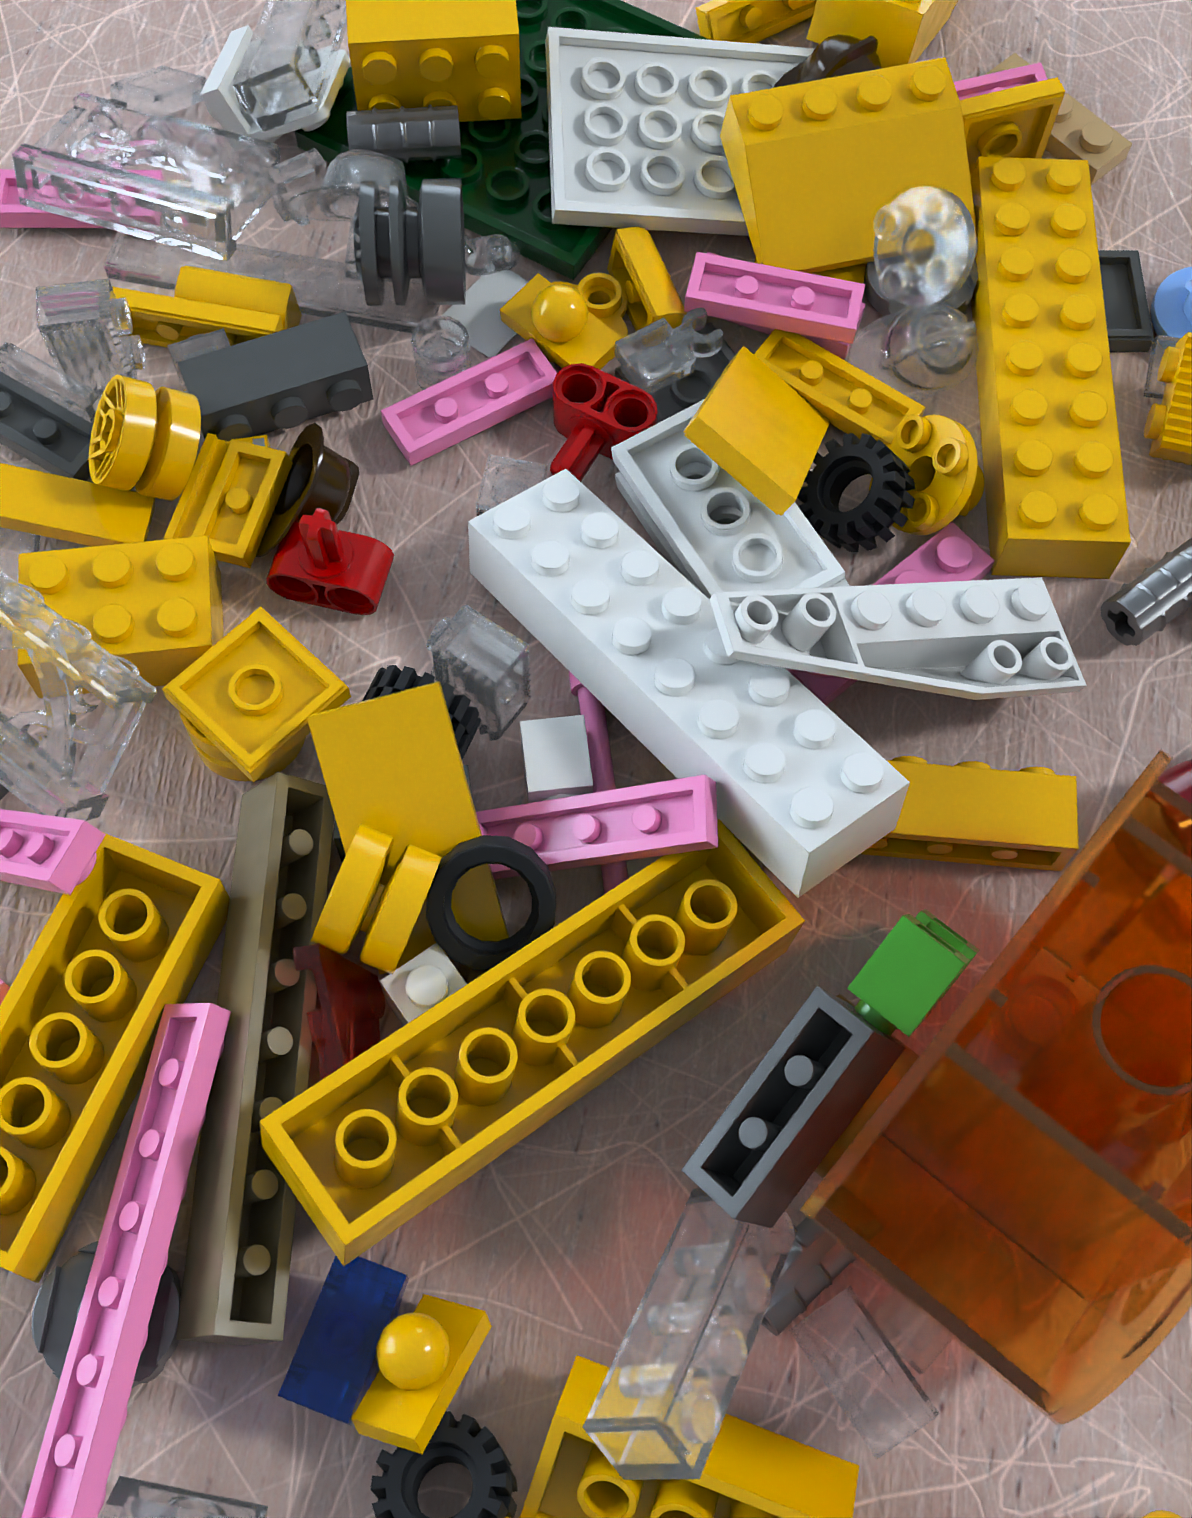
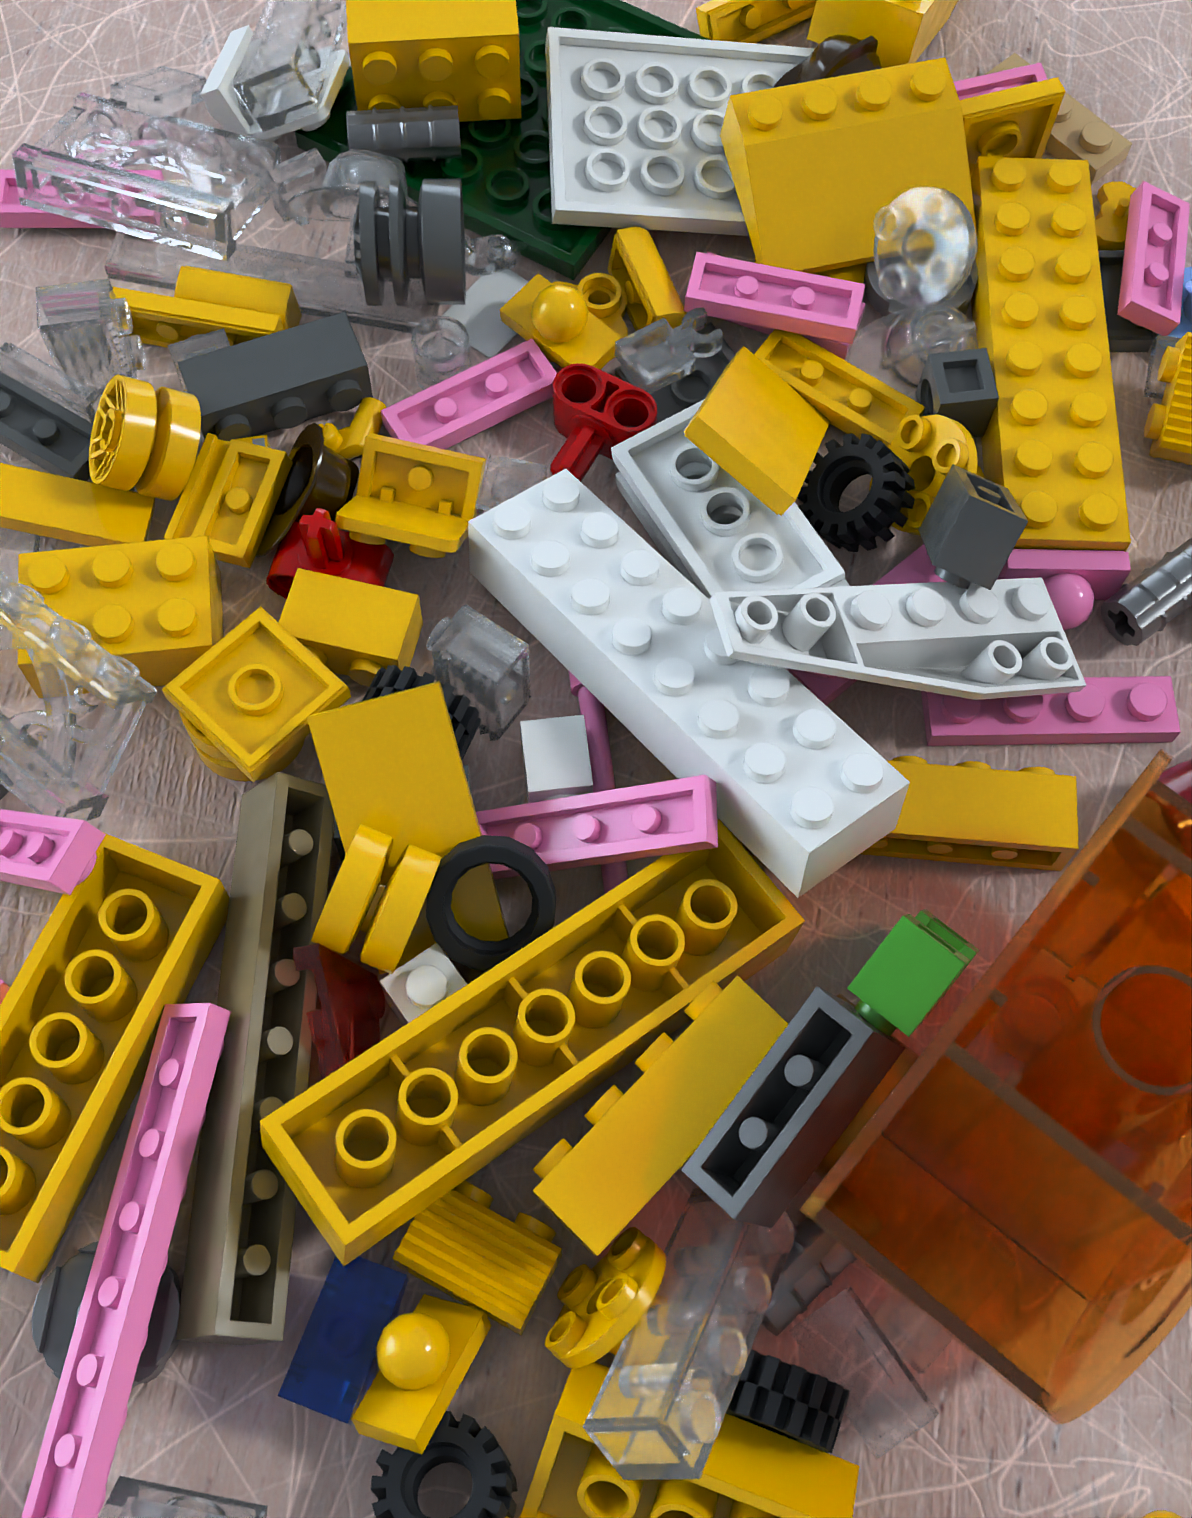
none -> yellow brick [278,568,423,687]
none -> yellow arm [318,397,387,460]
none -> yellow bracket [335,433,486,558]
none -> yellow brick [392,1181,562,1336]
none -> yellow slope [532,975,788,1256]
none -> yellow plate [544,1227,682,1376]
none -> black tyre [703,1343,850,1454]
none -> dark grey brick [916,348,999,438]
none -> dark grey brick [919,464,1028,590]
none -> bright pink plate [921,676,1181,746]
none -> bright pink tile [997,549,1131,631]
none -> yellow piece [1095,182,1136,250]
none -> bright pink plate [1117,181,1190,337]

